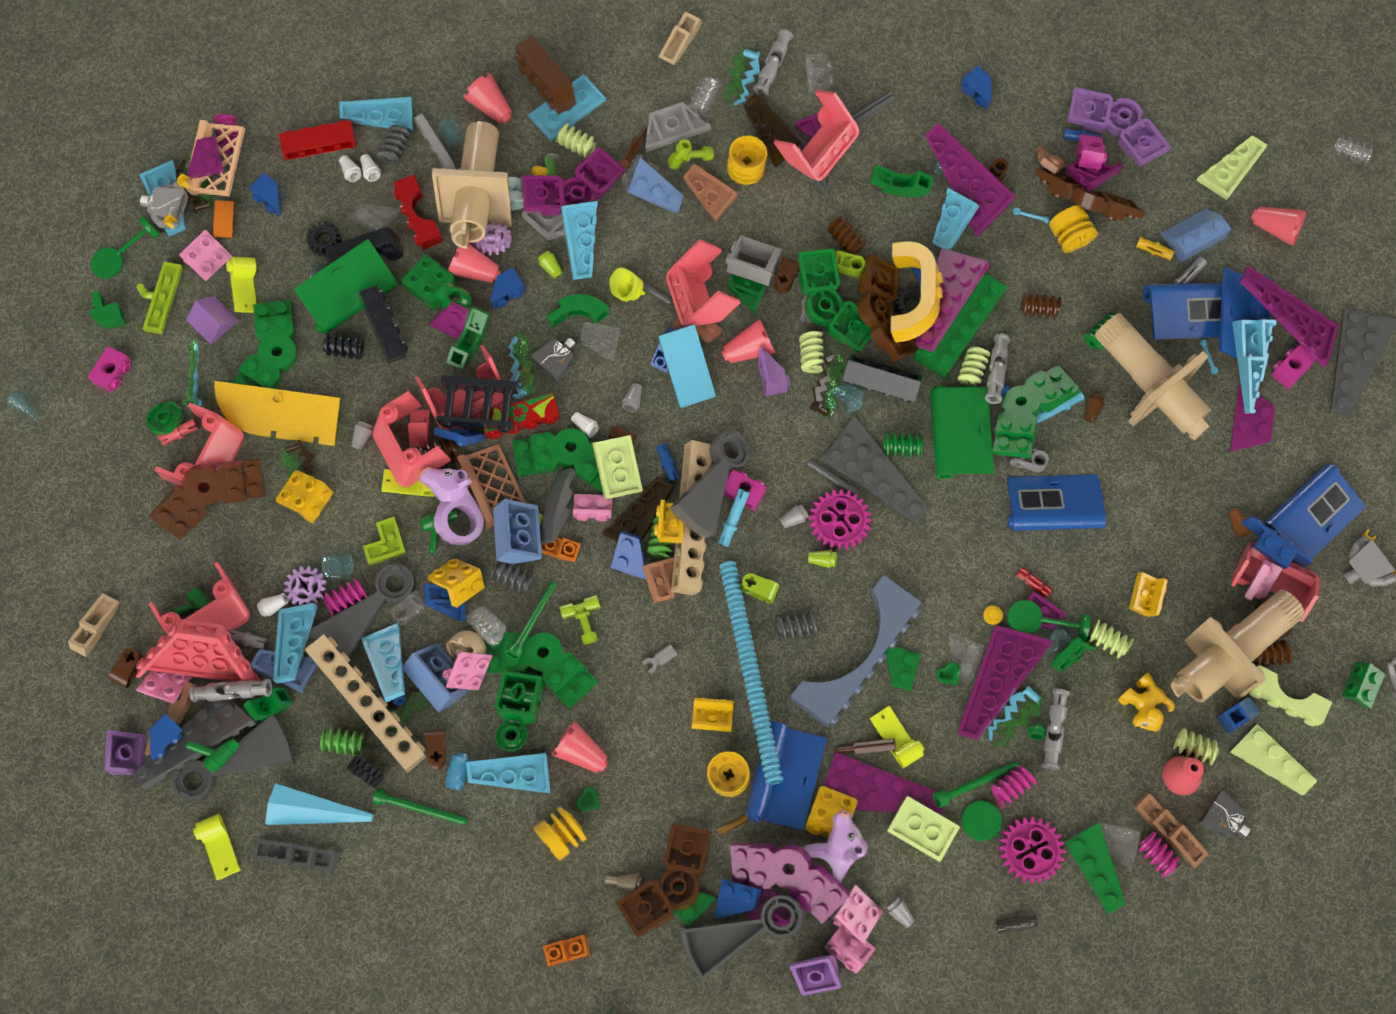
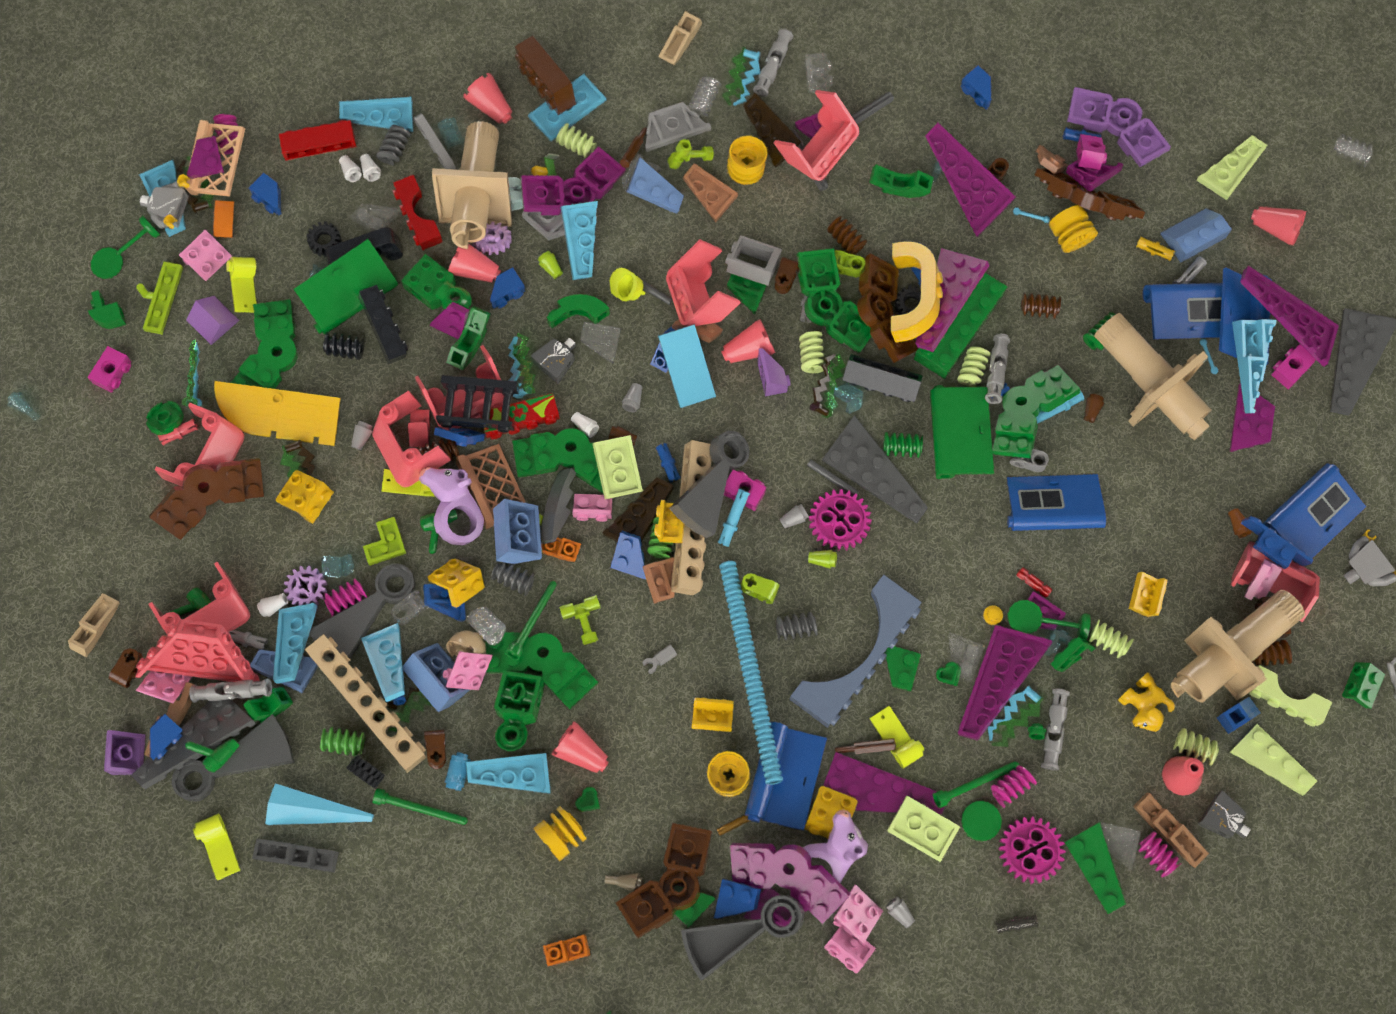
medium lavender slope [790,955,842,996] -> none
medium azure wing [932,188,979,251] -> none

